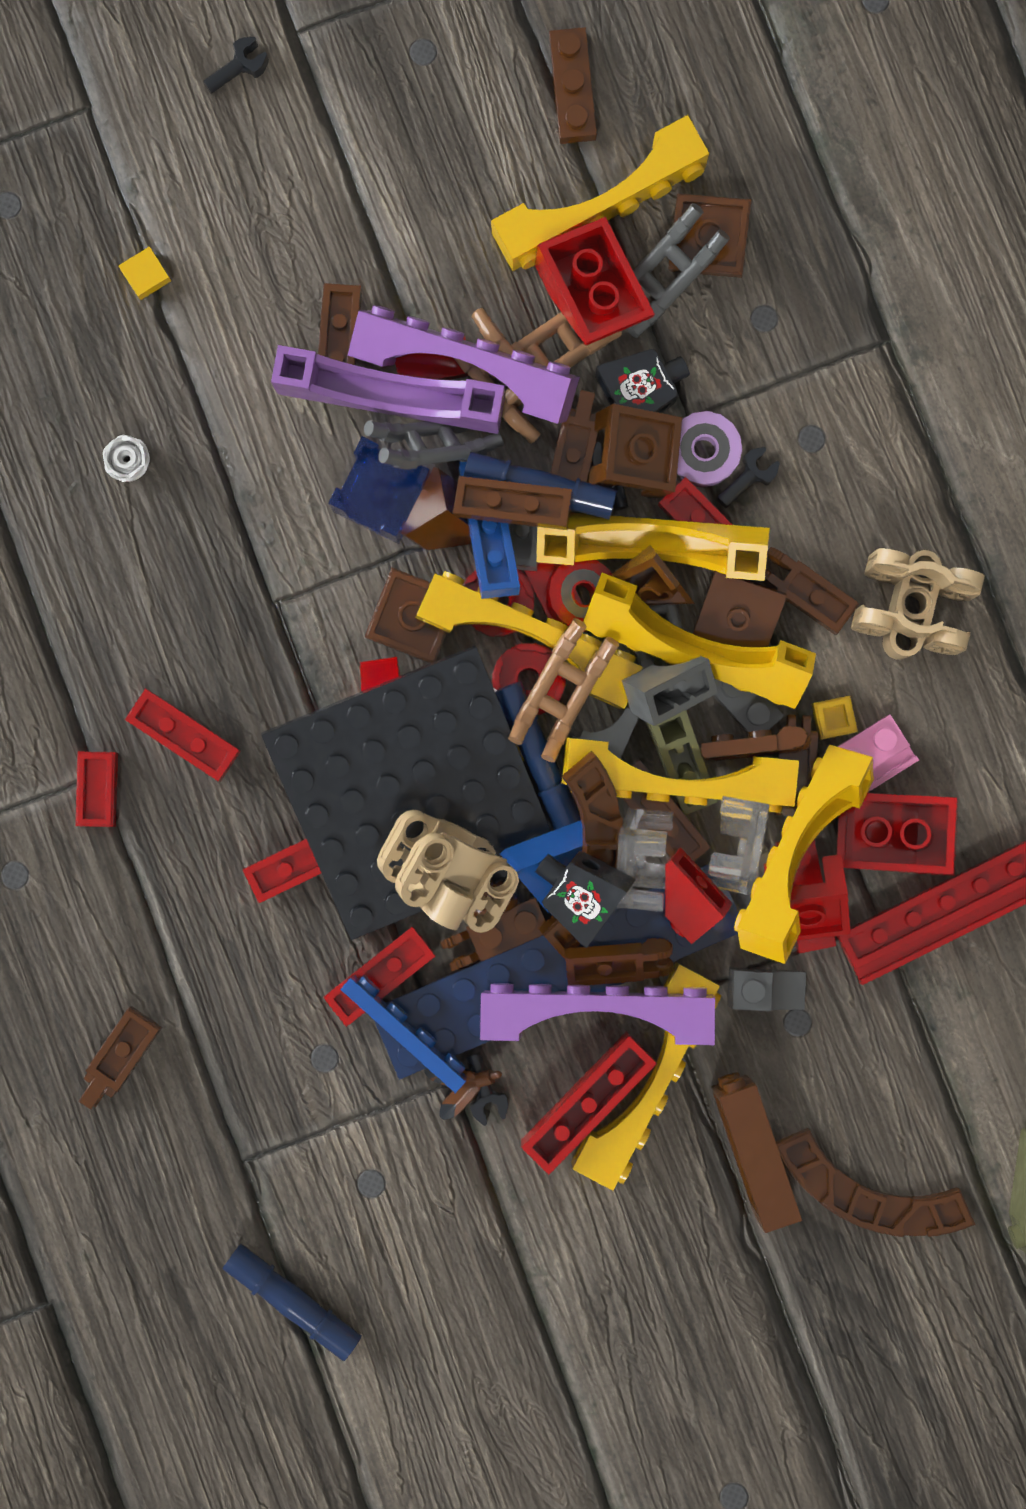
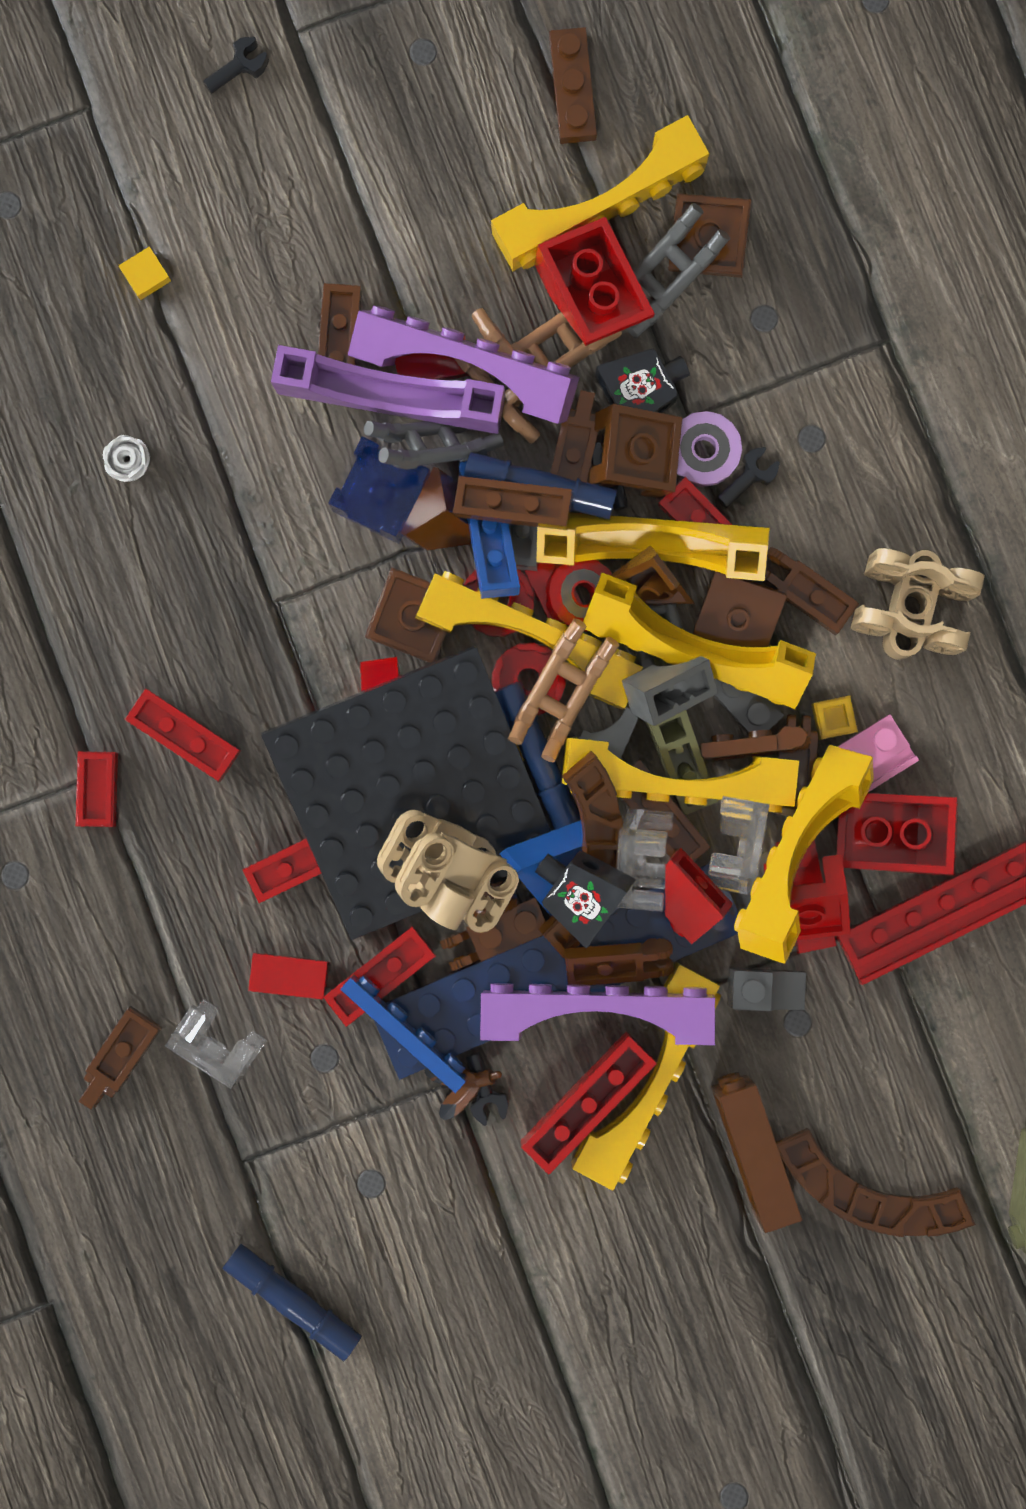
none -> clear panel [165,999,267,1089]
none -> red tile [248,953,329,1000]

